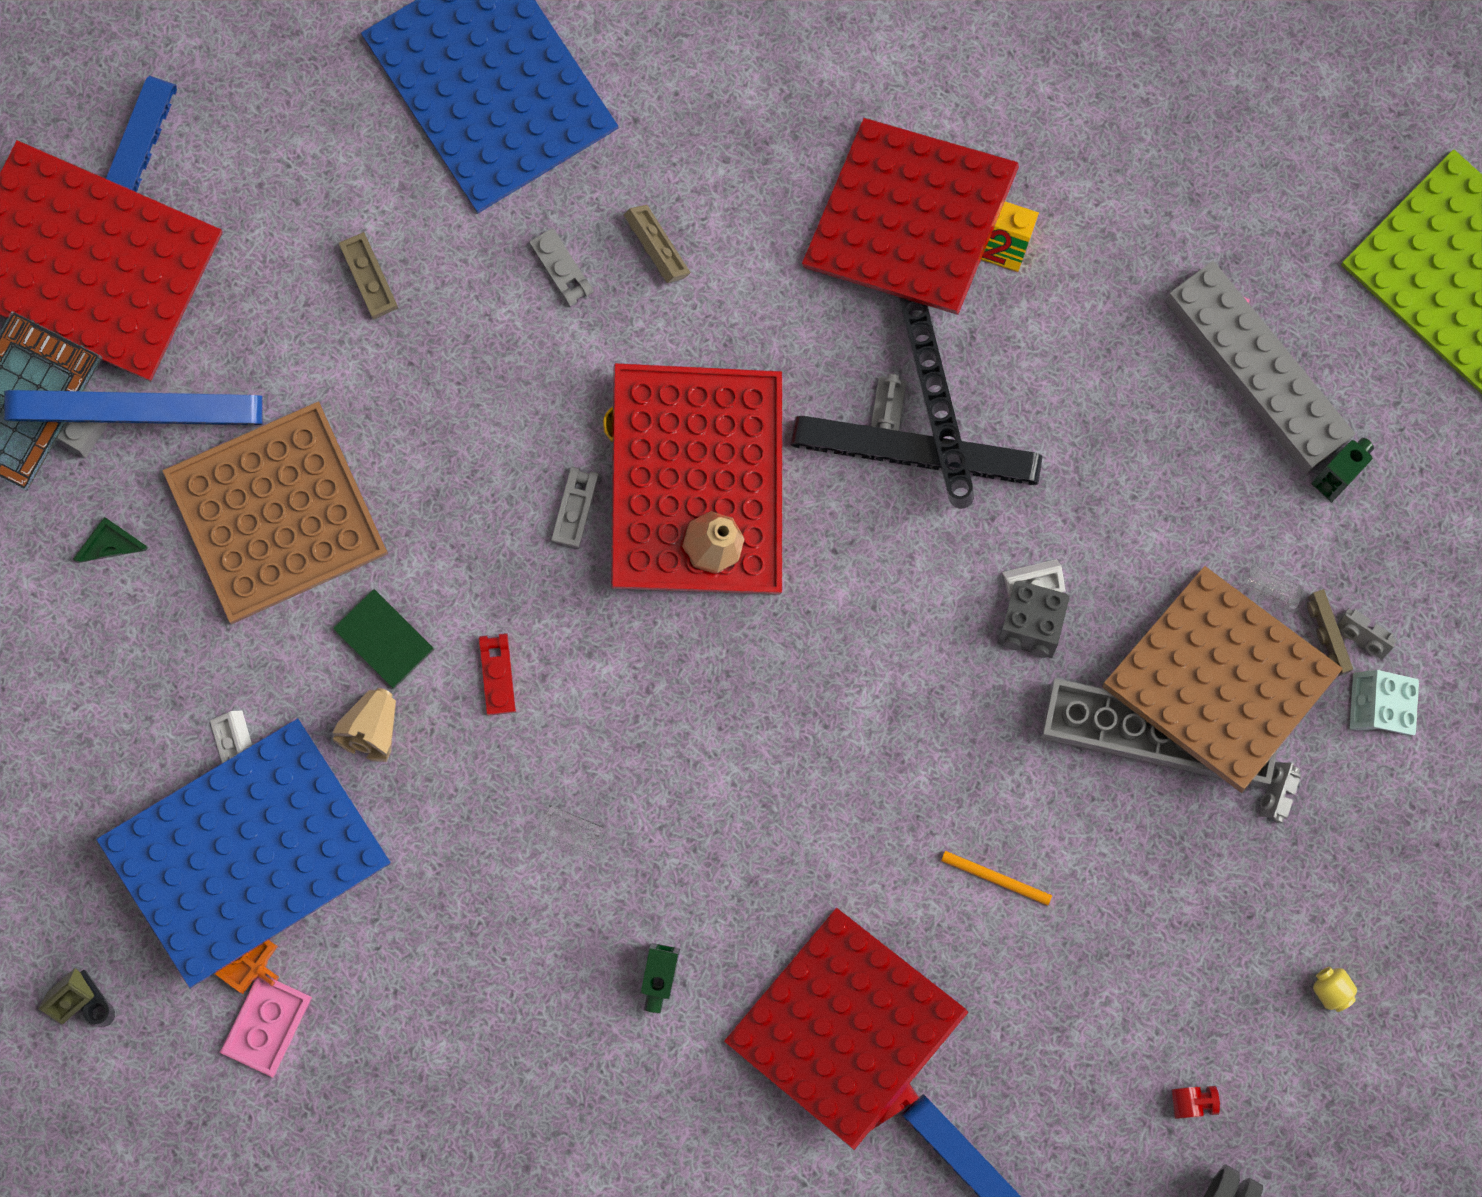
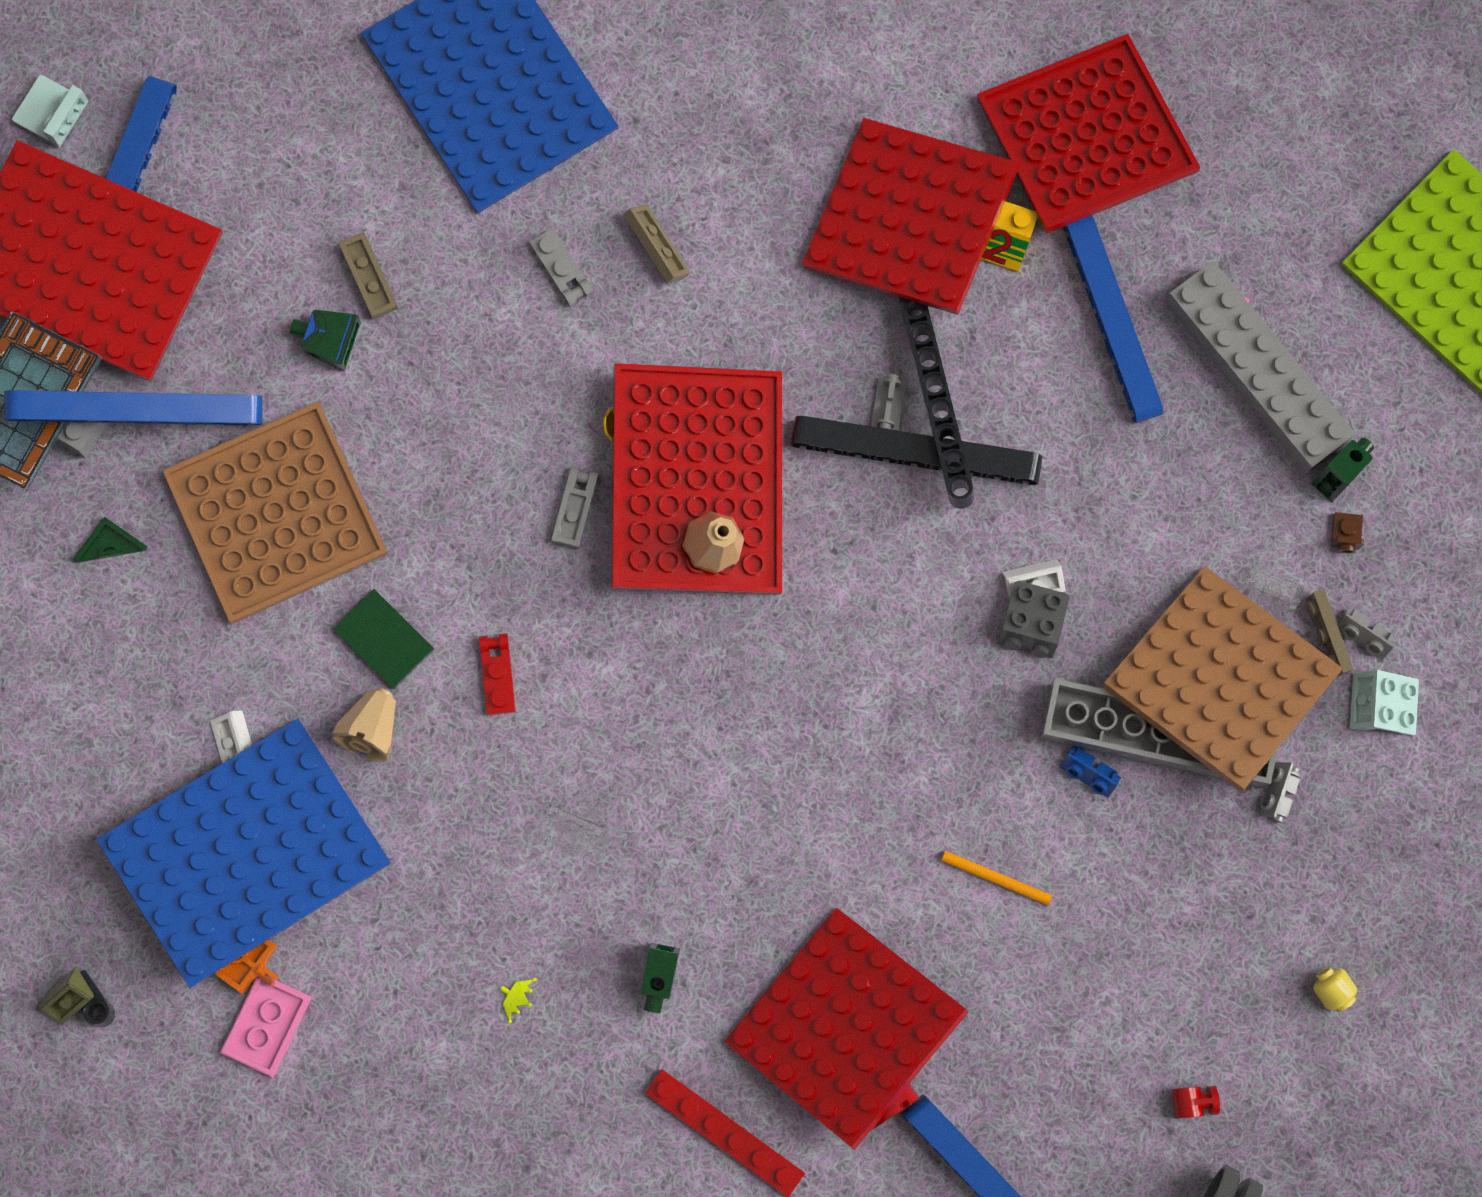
none -> light aqua bracket [12,75,89,147]
none -> dark green torso [290,310,361,372]
none -> neon yellow piece [500,977,537,1024]
none -> red plate [645,1069,805,1197]
none -> red plate [977,34,1200,234]
none -> blue hinge [1060,746,1121,798]
none -> blue beam [1063,215,1163,423]
none -> reddish brown bracket [1331,512,1364,554]

